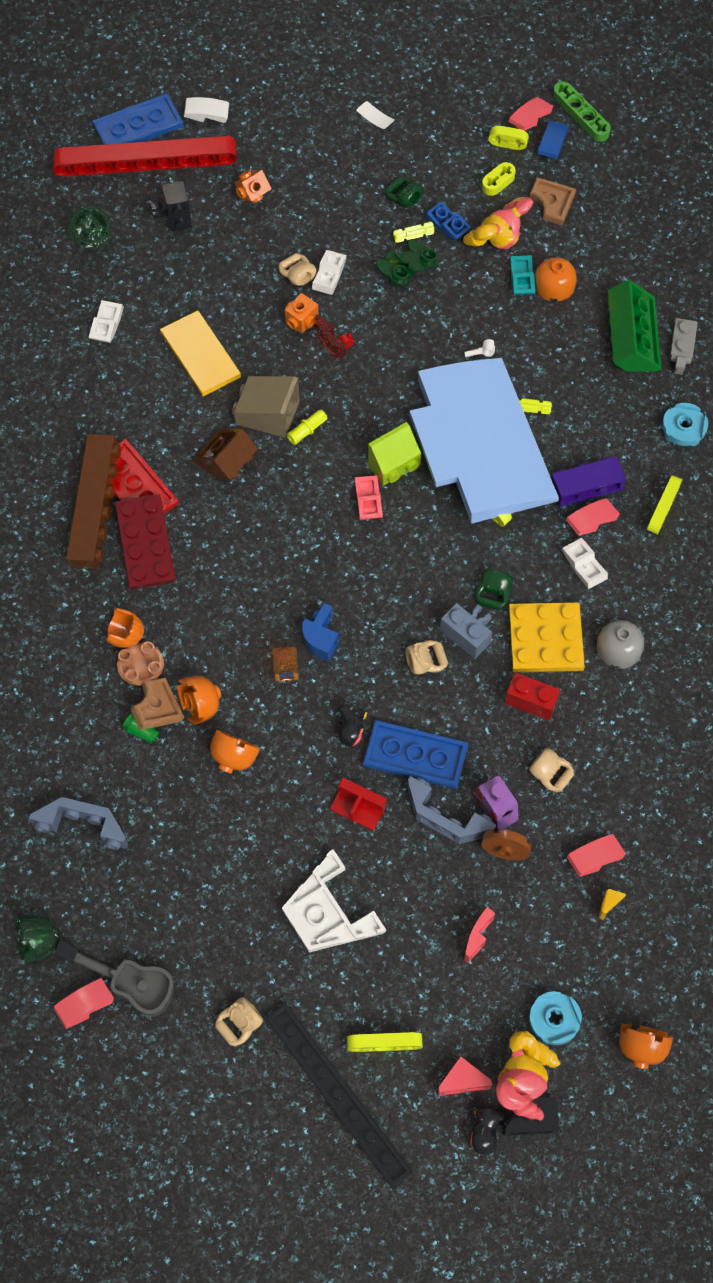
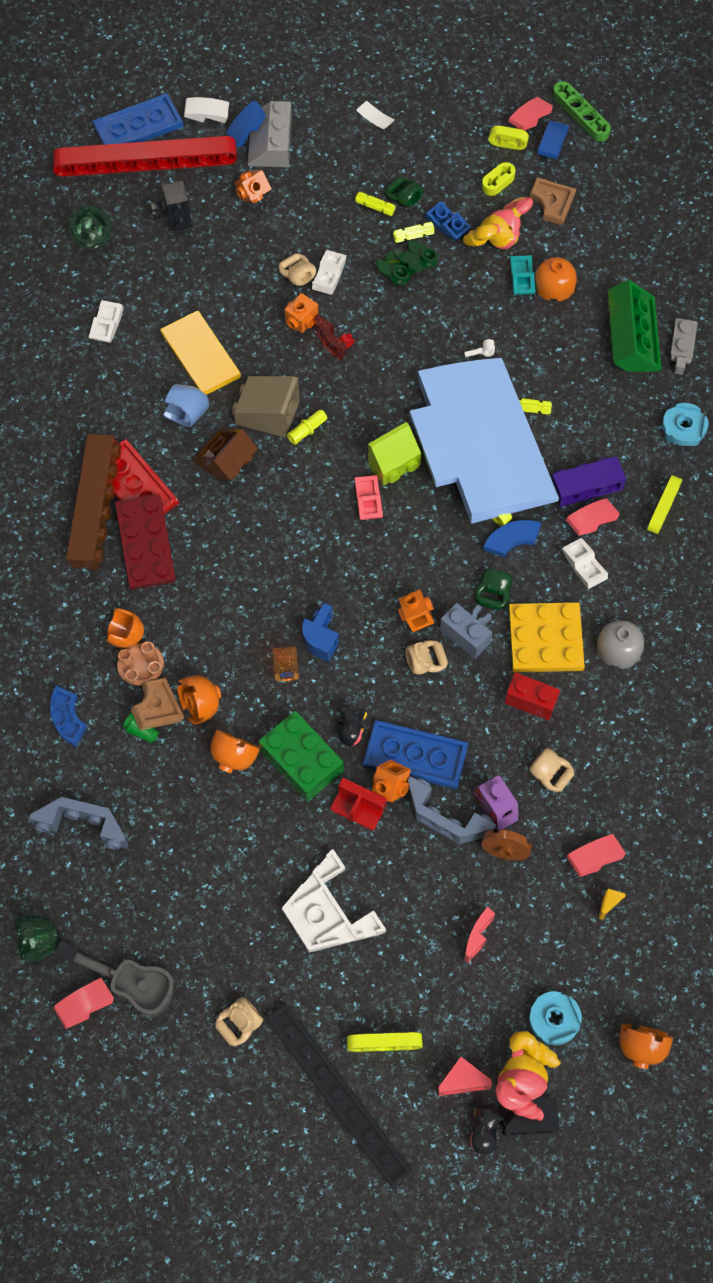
none -> blue tile [50,686,87,747]
none -> medium blue piece [163,384,209,427]
none -> blue slope [226,101,266,147]
none -> light grey slope [248,101,292,167]
none -> green brick [258,711,344,802]
none -> neon yellow axle [355,192,396,216]
none -> orange brick [372,759,411,802]
none -> orange brick [398,590,434,632]
none -> blue tile [483,520,542,557]

